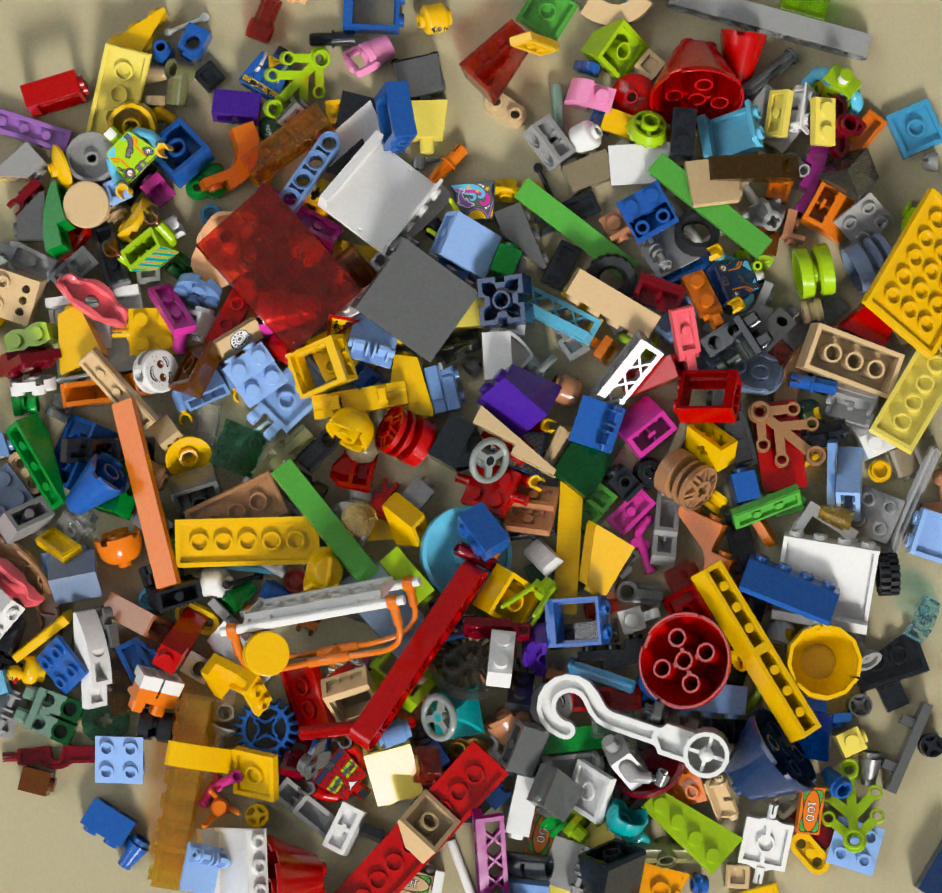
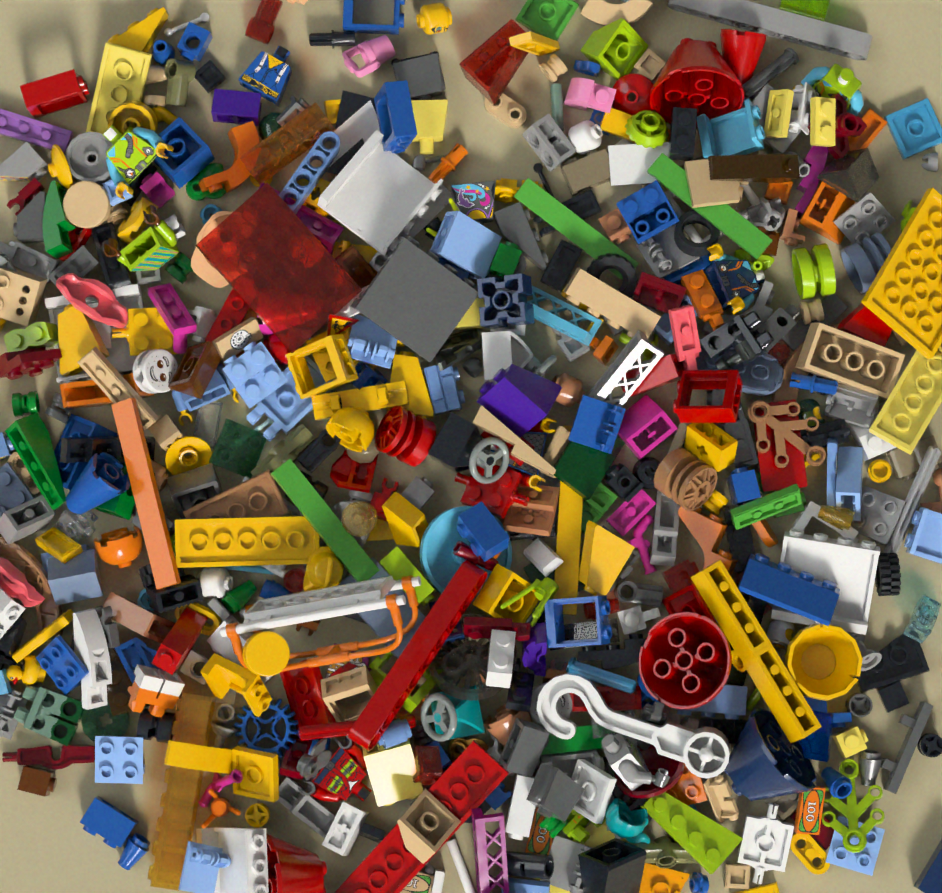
white plate [9,374,57,396] -> none
medium blue plate [174,273,222,309] -> none
black hinge [222,573,263,589] -> none
lime plant [263,47,331,119] -> none
none -> tan wheel [539,53,568,83]

